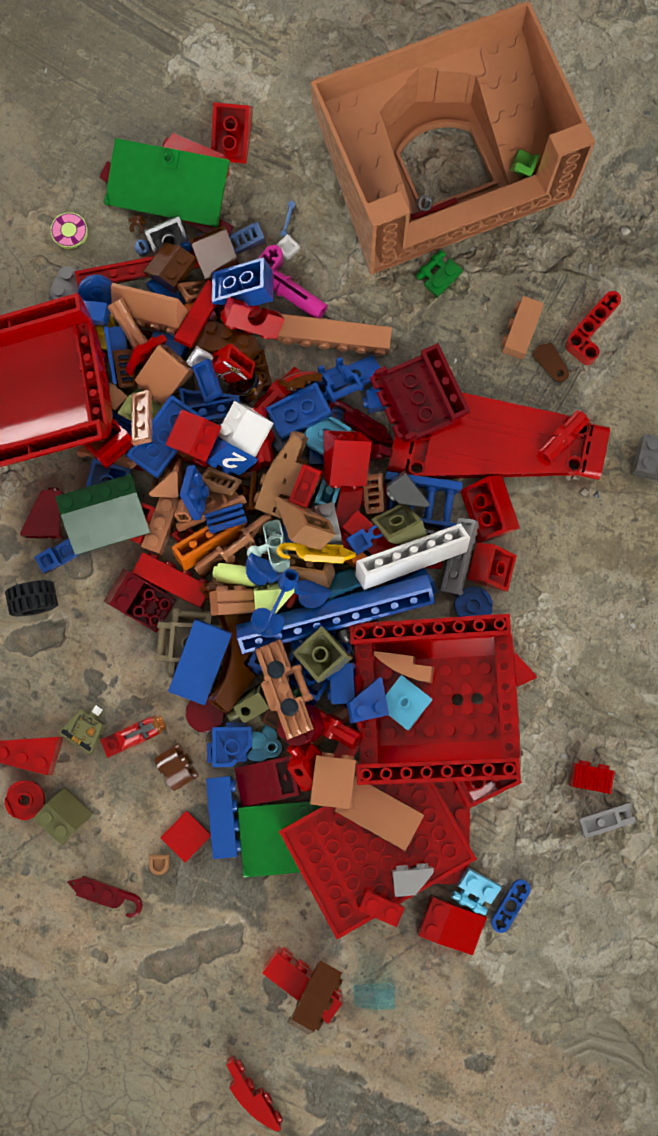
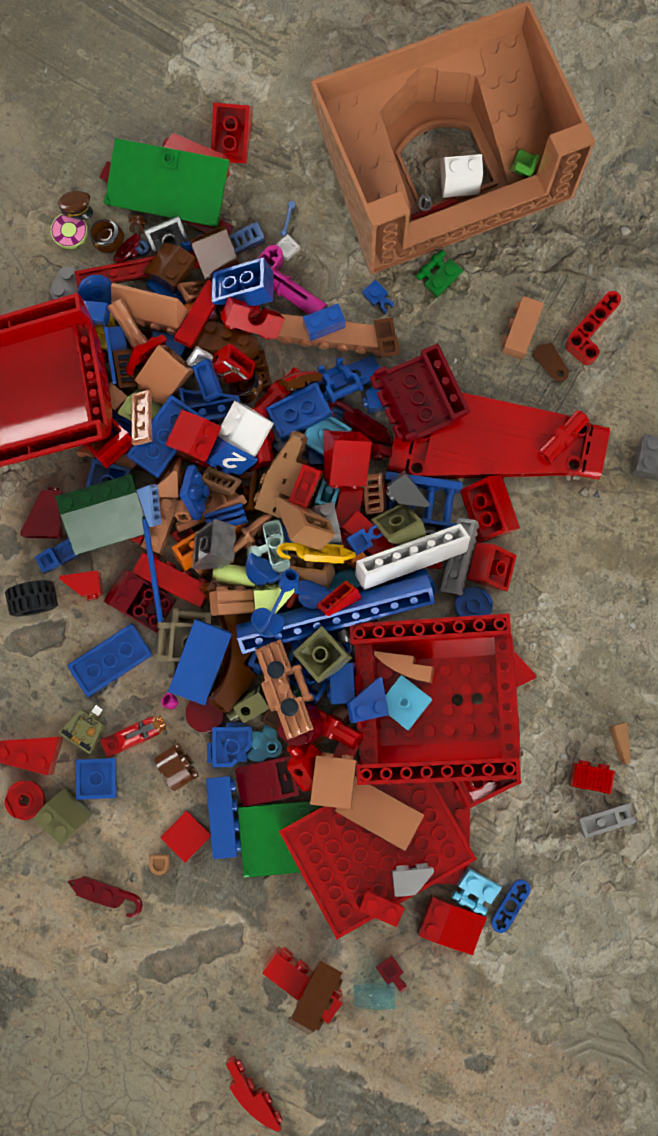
none -> reddish brown piece [57,191,93,220]
none -> red slope [59,570,104,600]
none -> blue tile [67,623,153,698]
none -> blue plate [76,758,117,800]
none -> reddish brown piece [90,219,124,253]
none -> dark red dish [113,233,141,263]
none -> medium blue slope [137,484,162,527]
none -> blue axle [142,518,163,622]
none -> dark pink hinge [161,693,178,710]
none -> flat silver slope [192,519,236,569]
none -> blue brick [303,303,345,341]
none -> red slope [316,581,362,617]
none -> blue plate [362,280,394,314]
none -> reddish brown slope [373,317,400,358]
none -> dark red plate [376,955,408,993]
none -> white slope [440,154,483,198]
none -> medium nougat slope [609,722,630,764]

